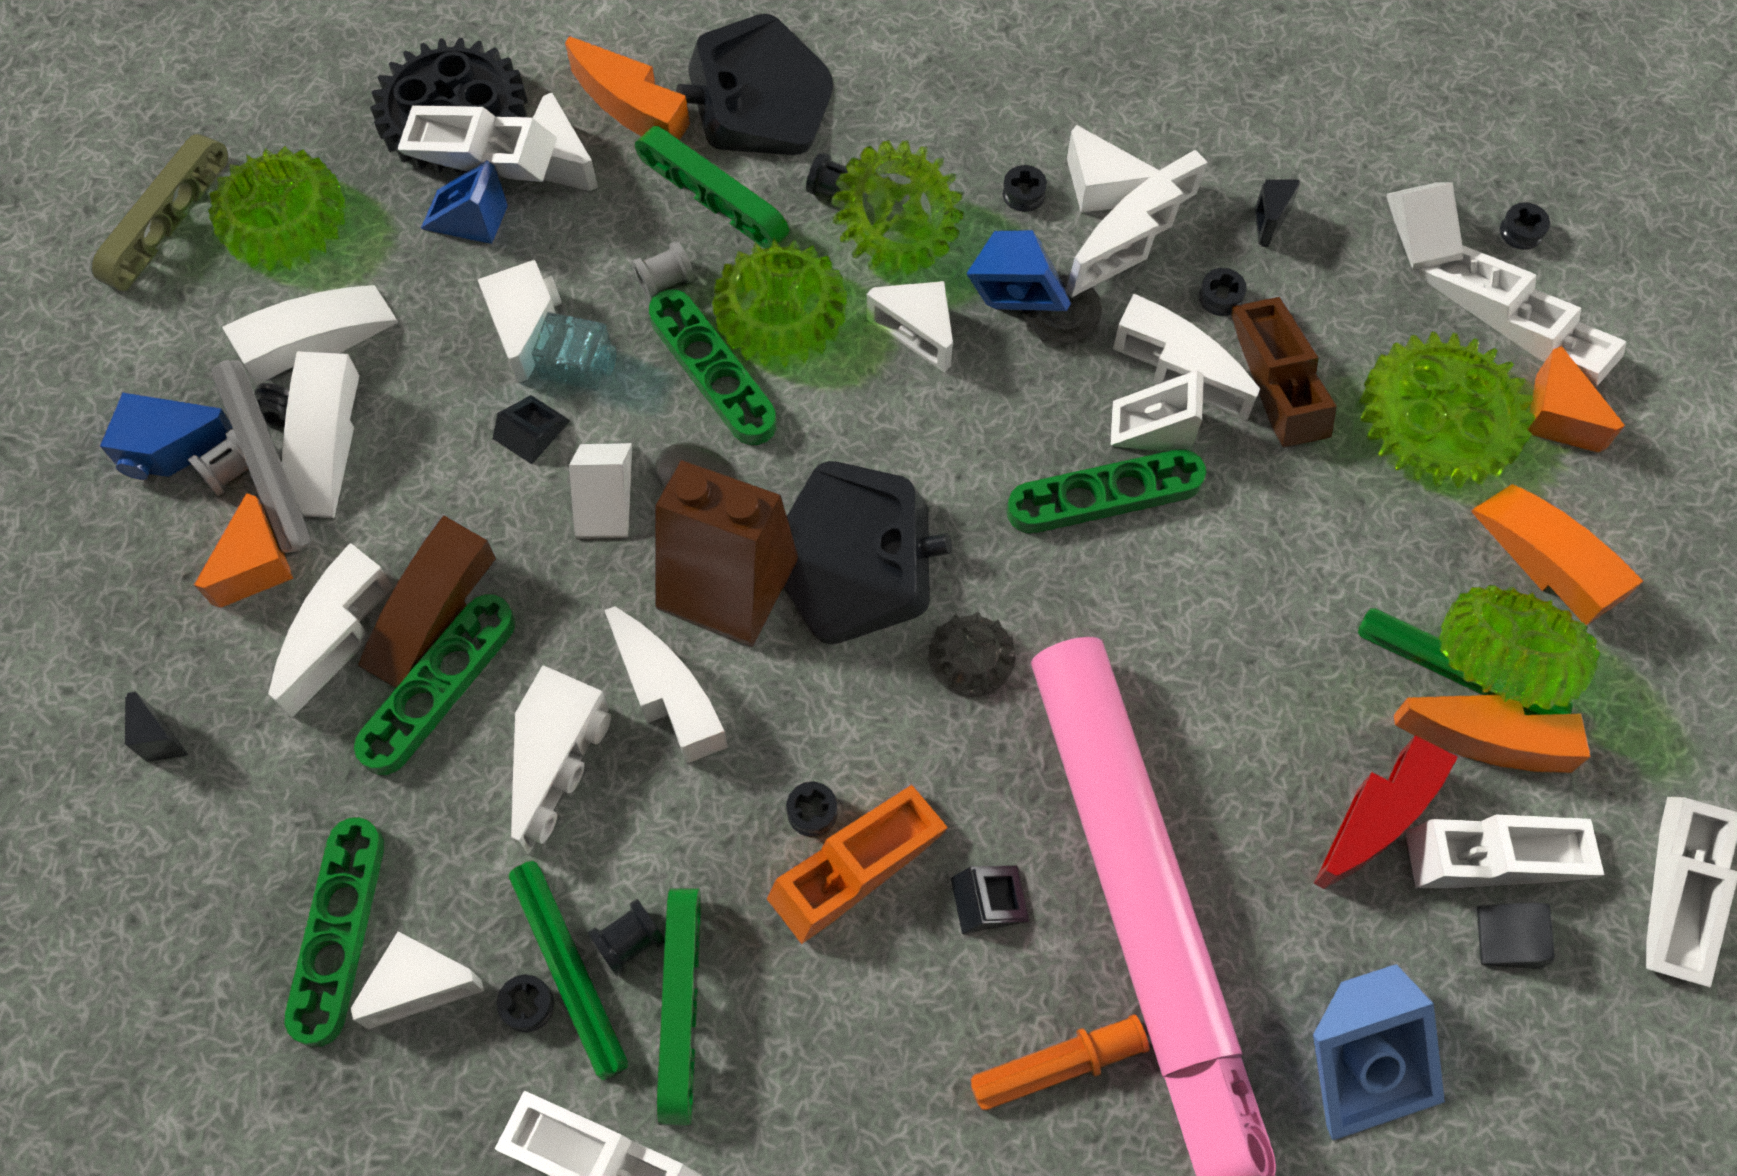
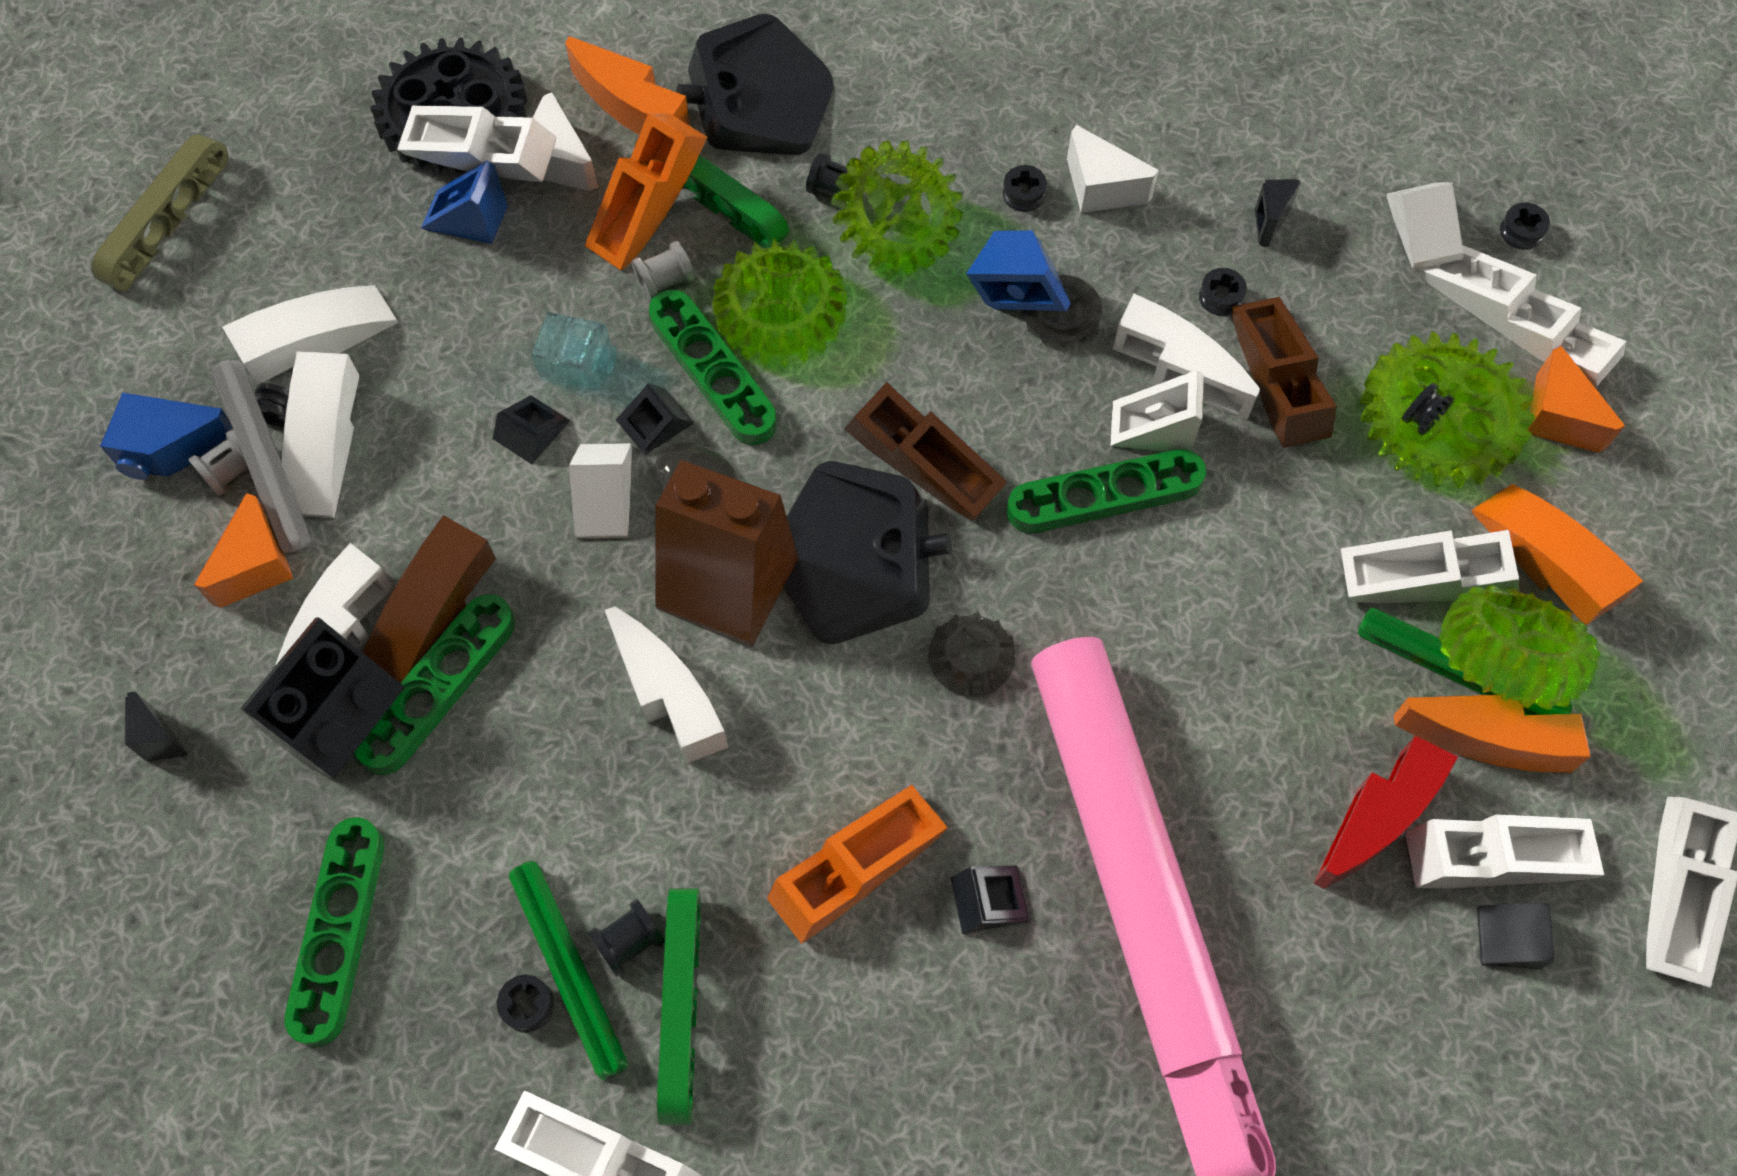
clear neon green gear [208,146,346,272] -> none
white slope [351,932,484,1029] -> none
white slope [478,260,562,383] -> none
white slope [511,665,611,855] -> none
black bush [786,781,838,837] -> none
white slope [867,281,953,373] -> none
orange axle [970,1014,1150,1111] -> none
white slope [1065,150,1208,298] -> none
medium blue slope [1313,964,1445,1140] -> none
none -> black slope [240,617,405,778]
none -> orange slope [585,112,707,270]
none -> black slope [616,383,694,455]
none -> reddish brown slope [845,382,1007,521]
none -> white slope [1341,530,1519,603]
none -> black bush [1401,382,1455,436]

